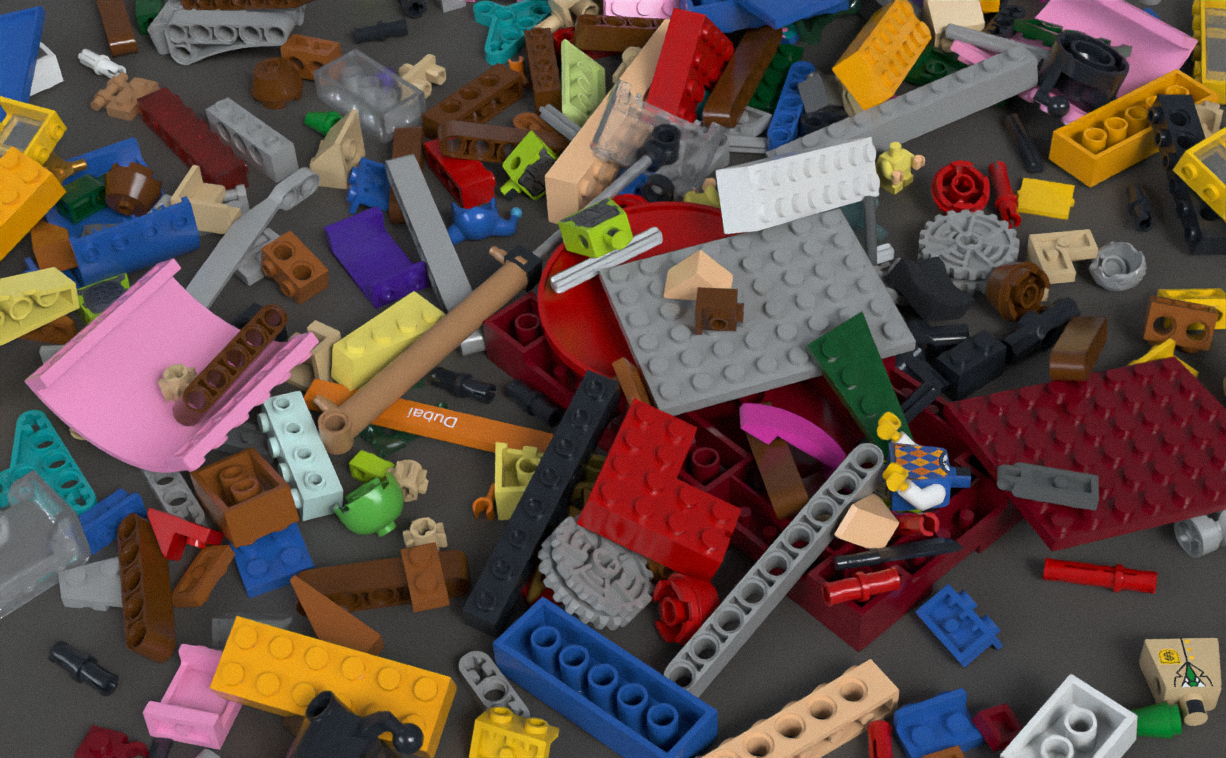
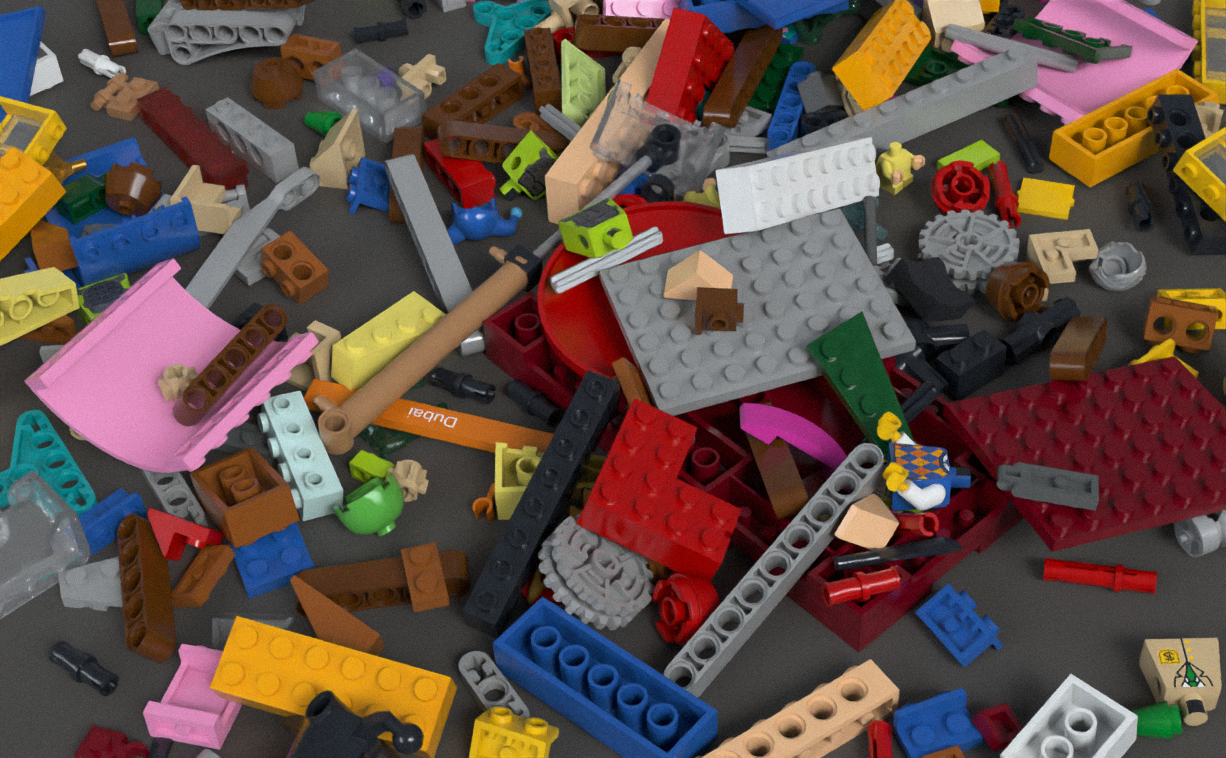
dark purple panel [324,206,429,309] -> none
tan gear [403,517,448,551] -> none
black piece [1033,32,1130,118] -> none
none -> lime tile [937,140,1001,171]

